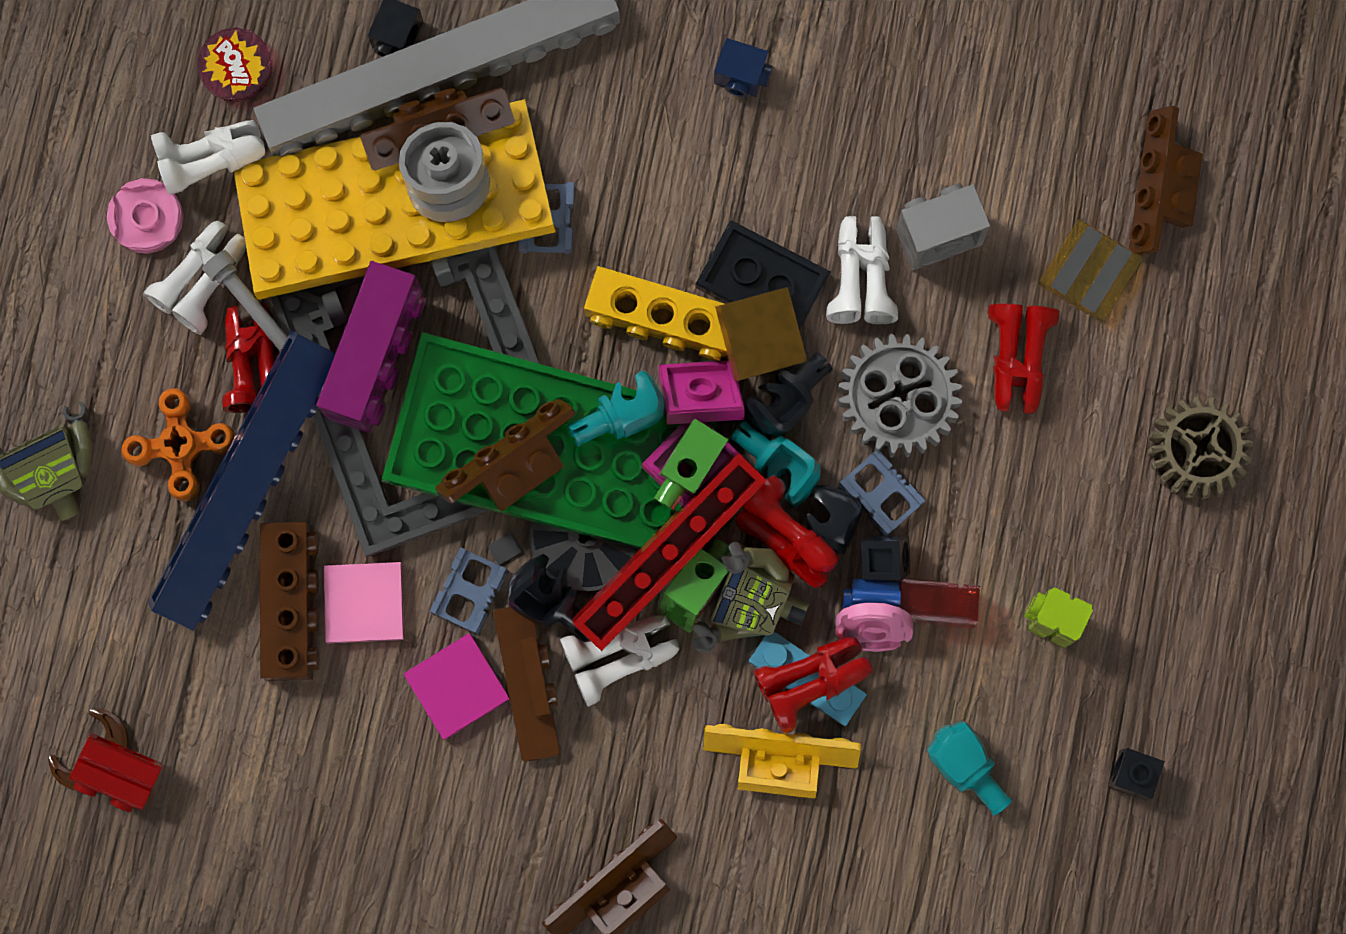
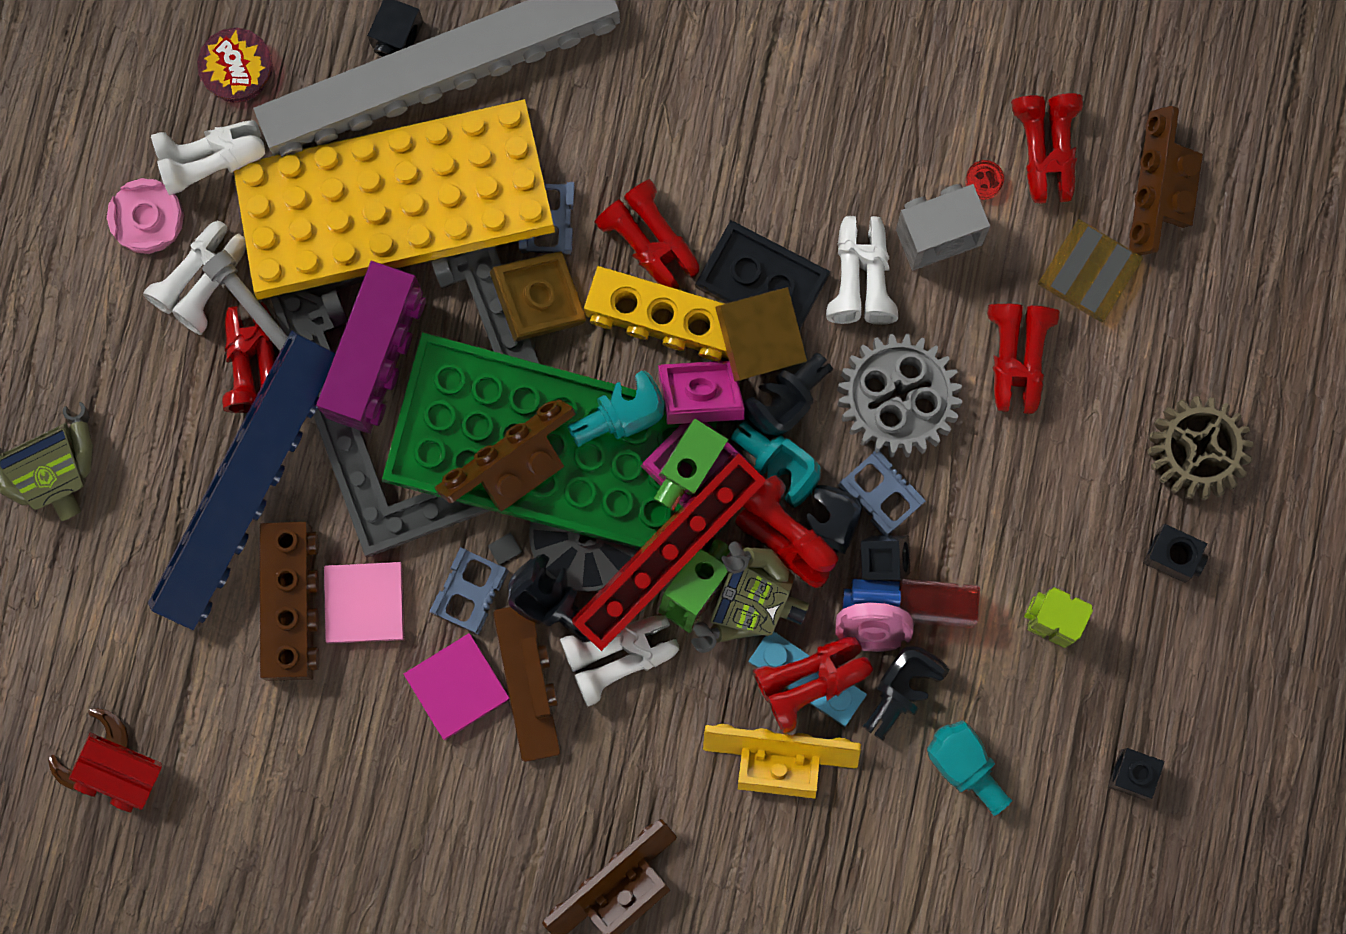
orange gear [121,388,236,502] -> none
reddish brown bracket [360,87,515,171] -> none
light grey wheel [399,122,490,222] -> none
dark blue brick [714,38,773,97] -> none
none -> pearl gold tile [490,251,586,342]
none -> red piece [594,179,699,289]
none -> black piece [862,646,950,741]
none -> clear red tile [965,160,1004,200]
none -> red piece [1011,93,1083,204]
none -> black brick [1143,524,1208,583]

